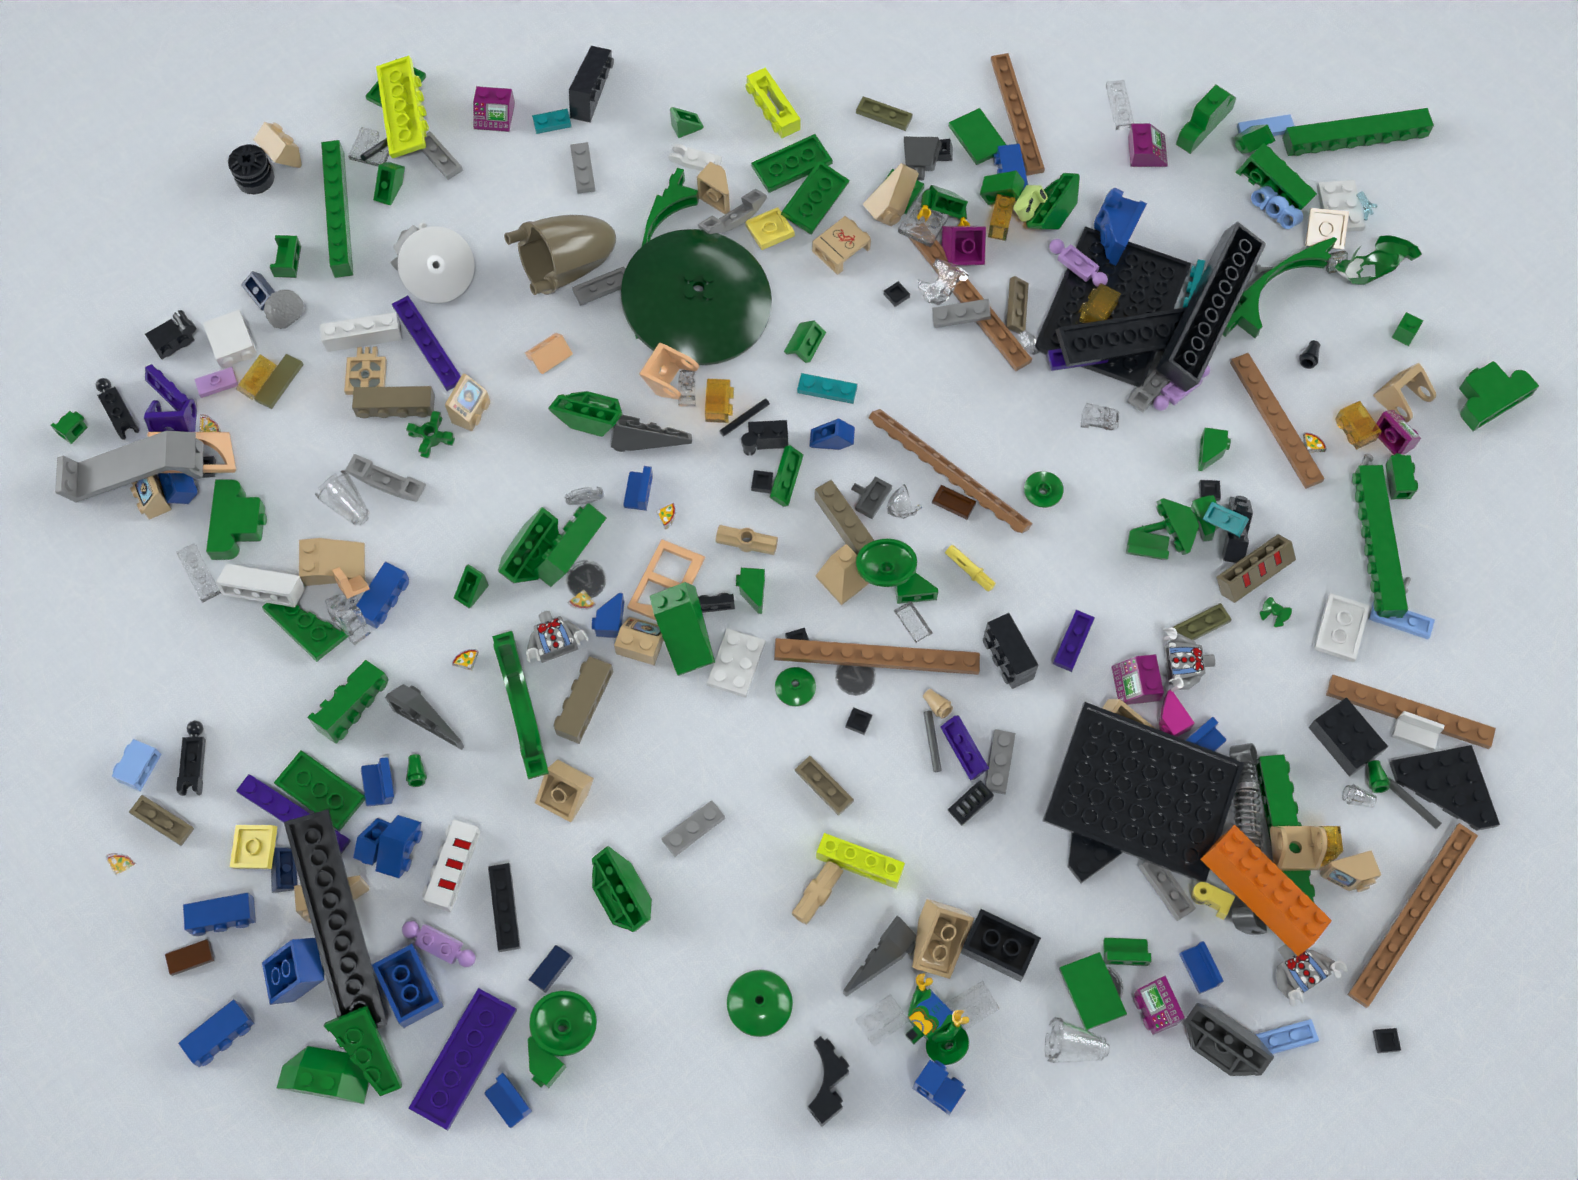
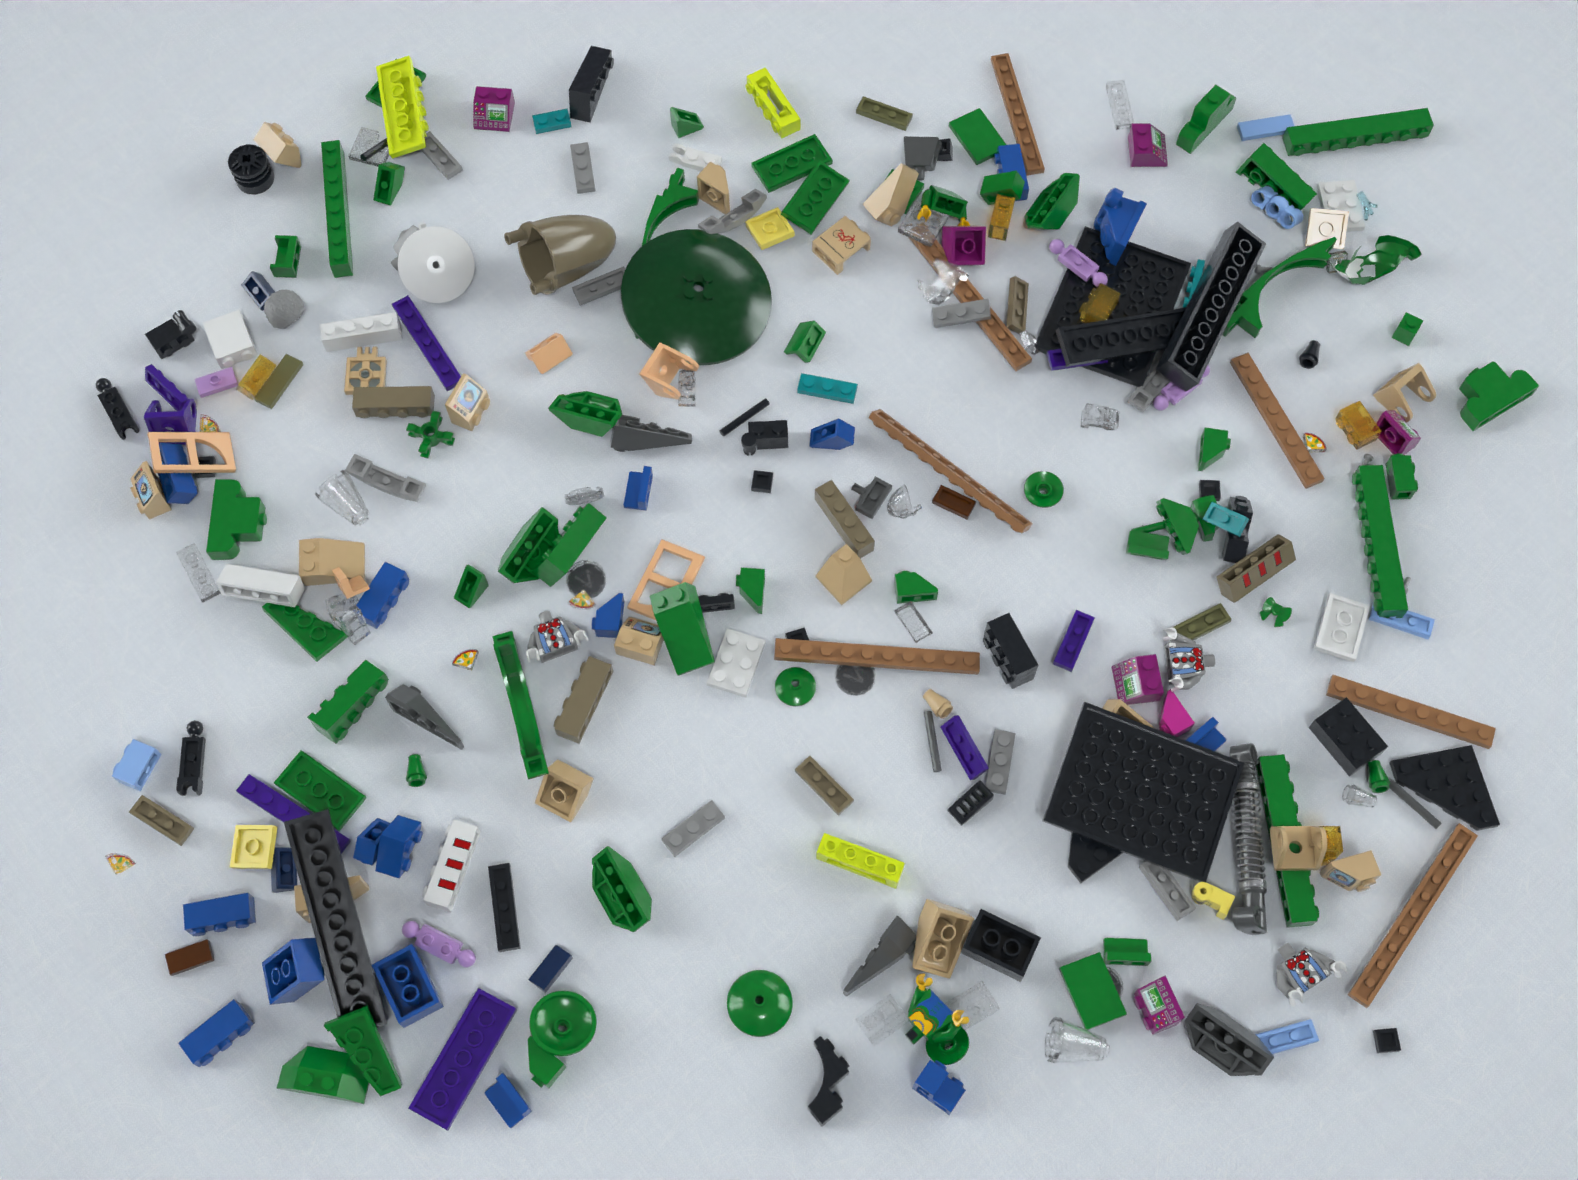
green brick [50,410,88,444] -> none
light grey panel [55,431,204,503] -> none
blue panel [361,757,394,807] -> none
tile [656,503,676,529] -> none
clear yellow brick [705,379,734,423] -> none
tan piece [716,525,778,555] -> none
green plate [770,445,804,507] -> none
tan piece [792,861,843,925] -> none
black tile [845,707,873,735] -> none
green dish [856,539,917,587] -> none
black tile [884,281,910,307] -> none
light yellow axle [945,545,996,592] -> none
yellowish green leg [1013,185,1048,222] -> none
blue panel [1179,941,1224,994] -> none
orange brick [1201,825,1332,956] -> none
green slope [1233,124,1276,153] -> none
white panel [1392,711,1445,751] -> none

